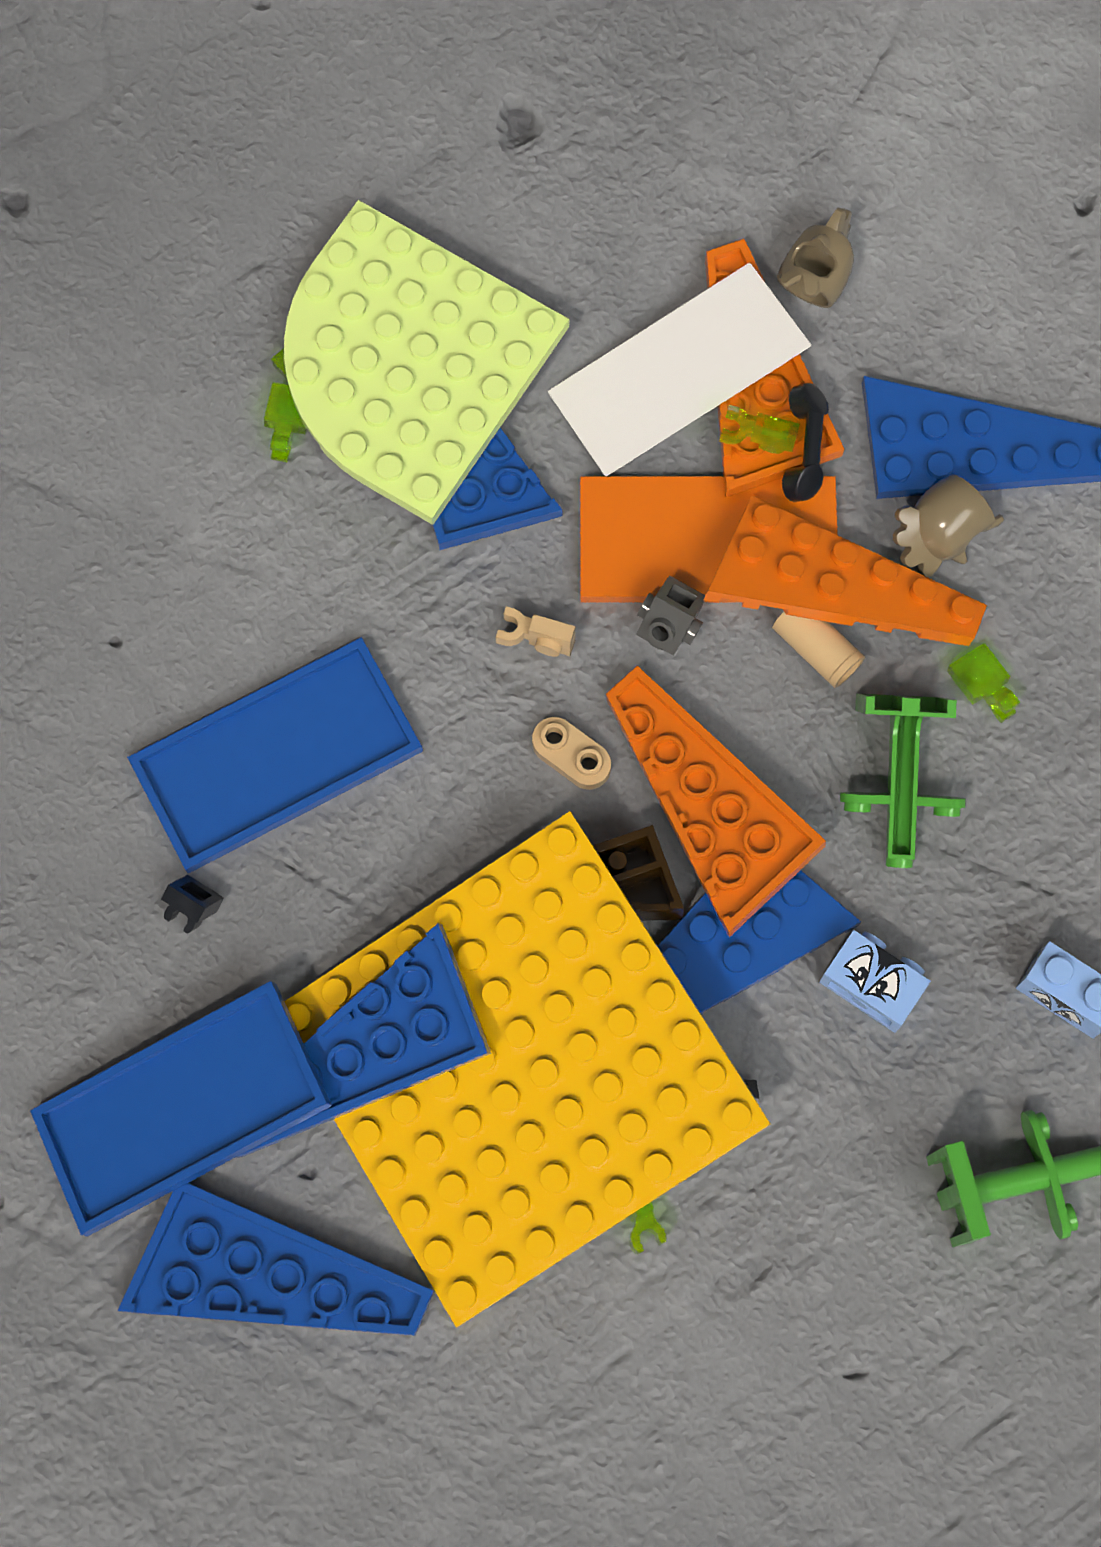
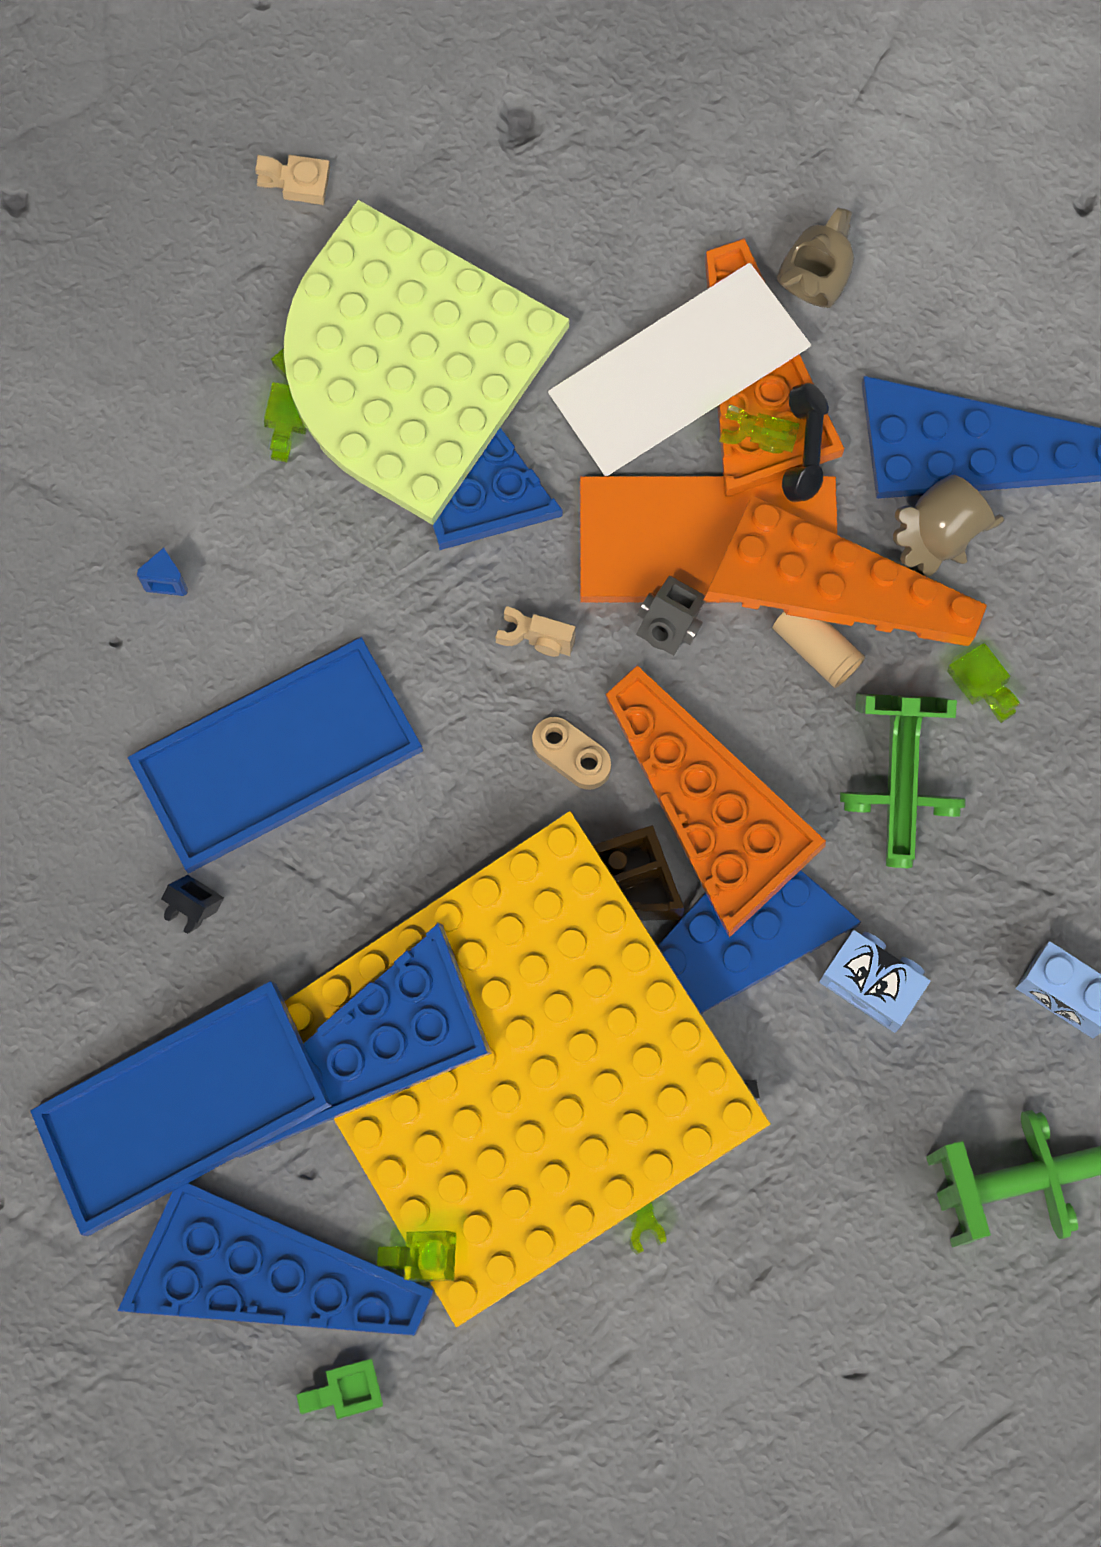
none -> blue slope [137,547,188,596]
none -> tan plate [255,155,330,205]
none -> bright green plate [296,1359,384,1420]
none -> clear neon green plate [377,1230,456,1282]

